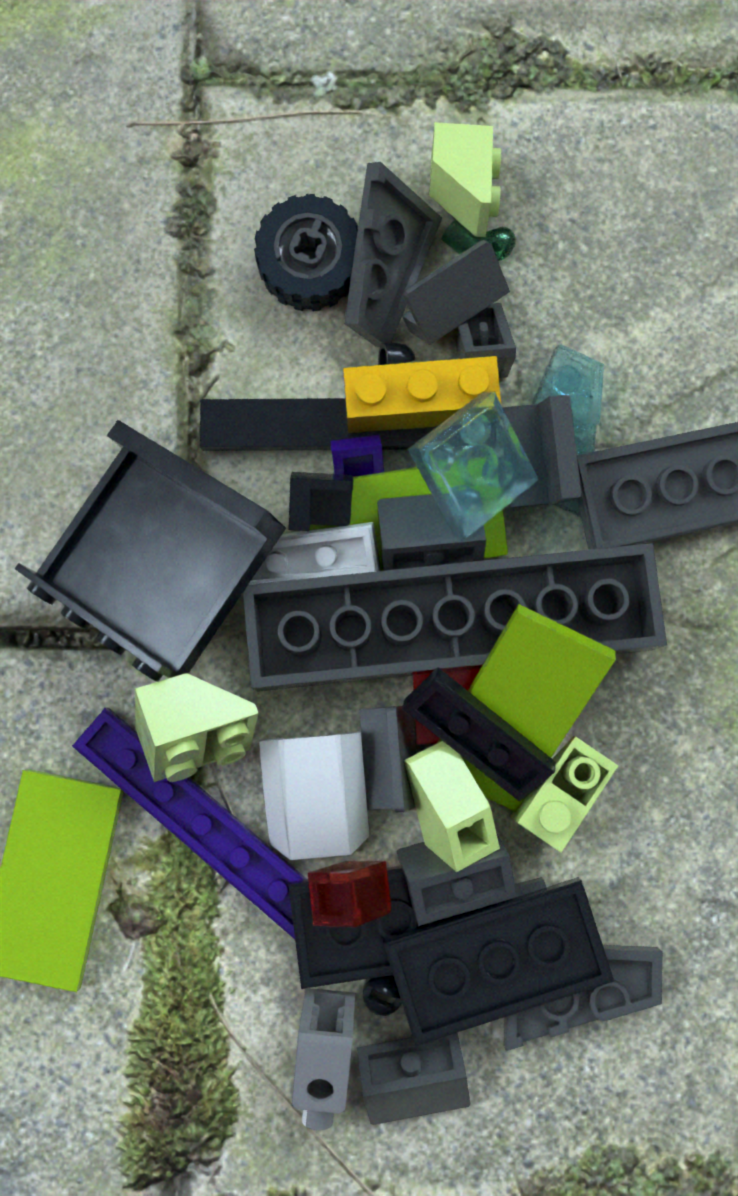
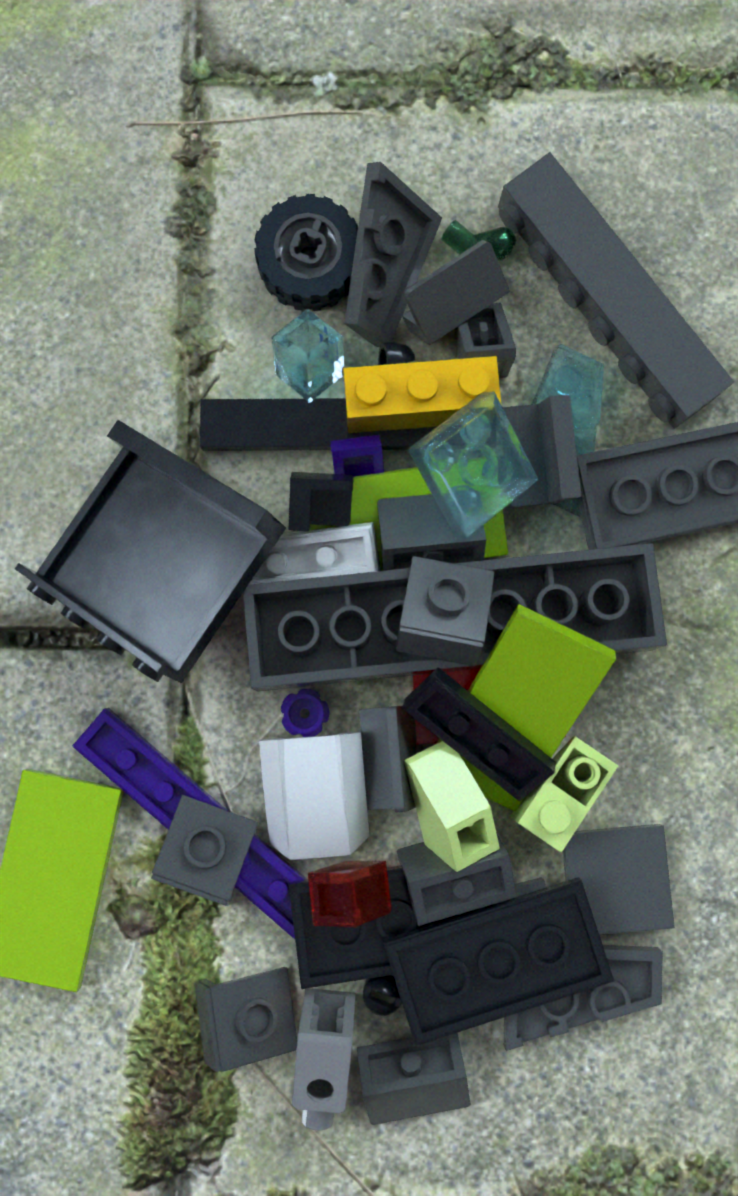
yellowish green slope [135,673,259,782] -> none
yellowish green slope [429,122,501,237] -> none
none -> dark grey piece [151,795,259,906]
none -> dark grey piece [194,967,297,1072]
none -> clear light blue brick [271,309,344,402]
none -> dark purple plate [281,689,330,737]
none -> dark grey piece [395,556,495,666]
none -> dark grey brick [498,152,734,429]
none -> dark grey tile [562,824,675,935]

